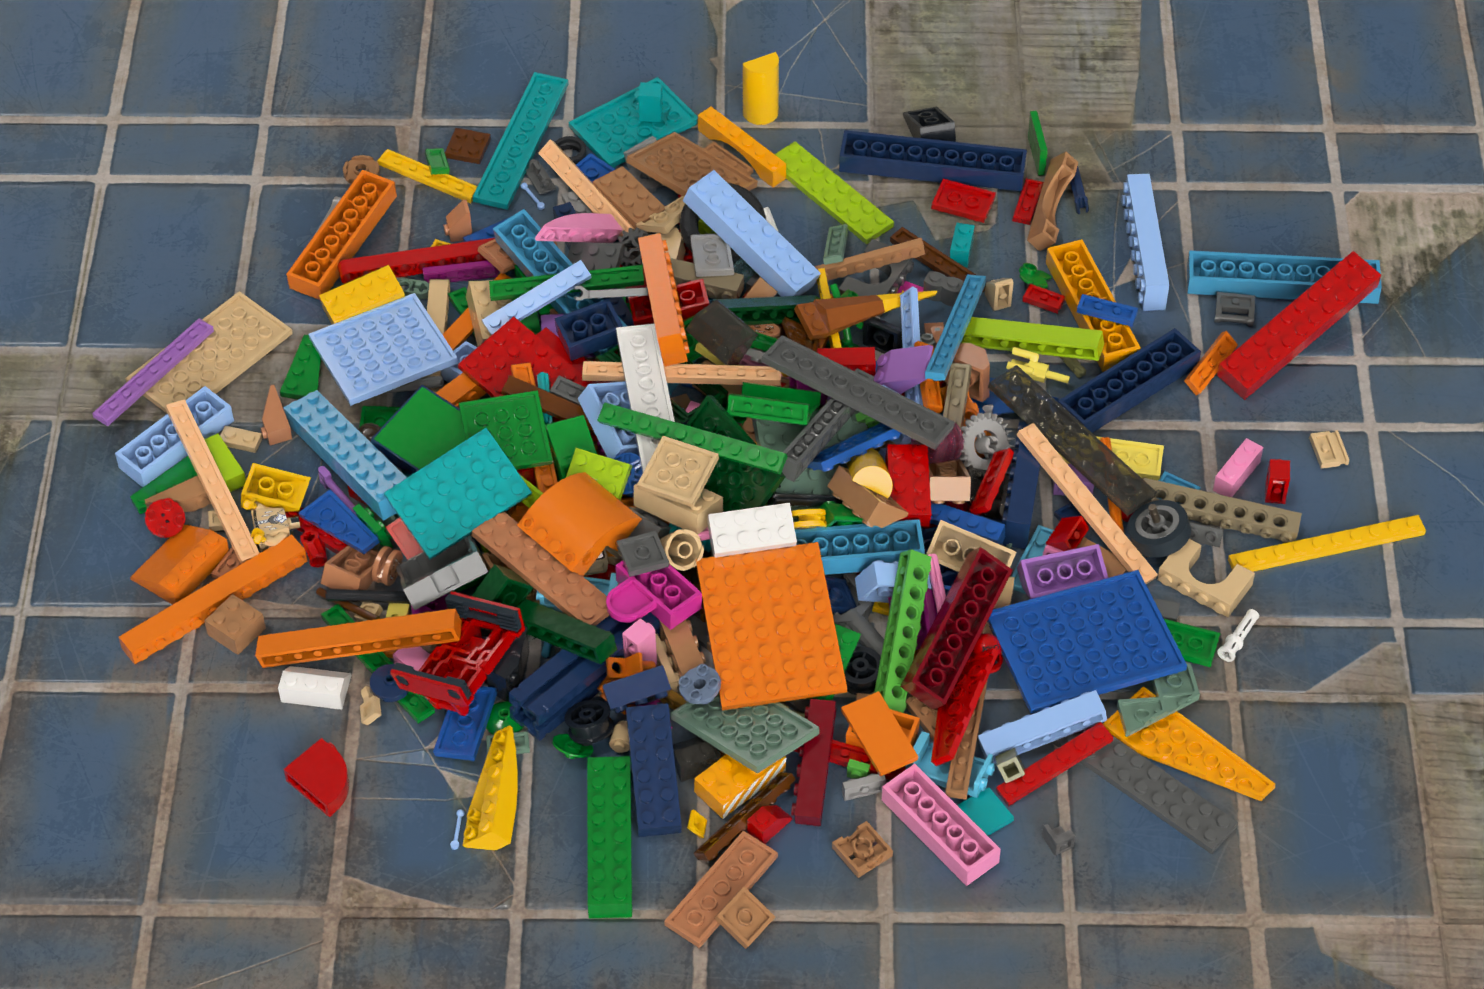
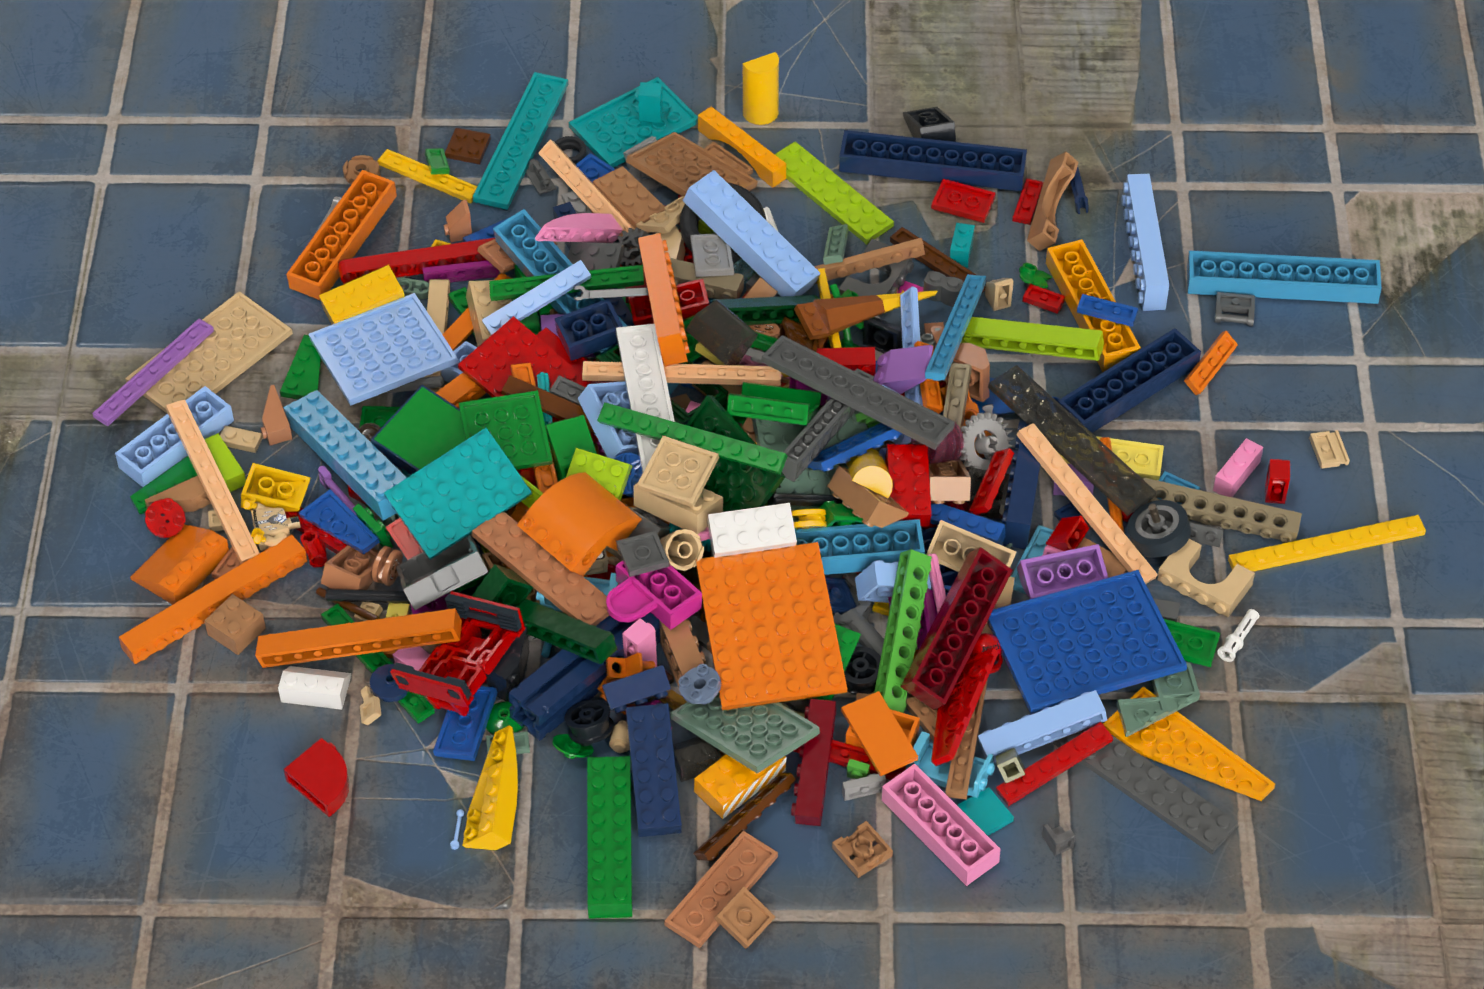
light blue hinge [521,182,545,210] -> none
tan plate [655,634,679,693] -> none
yellow slope [687,809,707,839] -> none
red slope [747,805,792,844] -> none
light yellow plant [1005,347,1070,387] -> none
green tile [1028,111,1047,176] -> none
olive axle [1060,357,1086,378] -> none
red brick [1217,251,1381,400] -> none

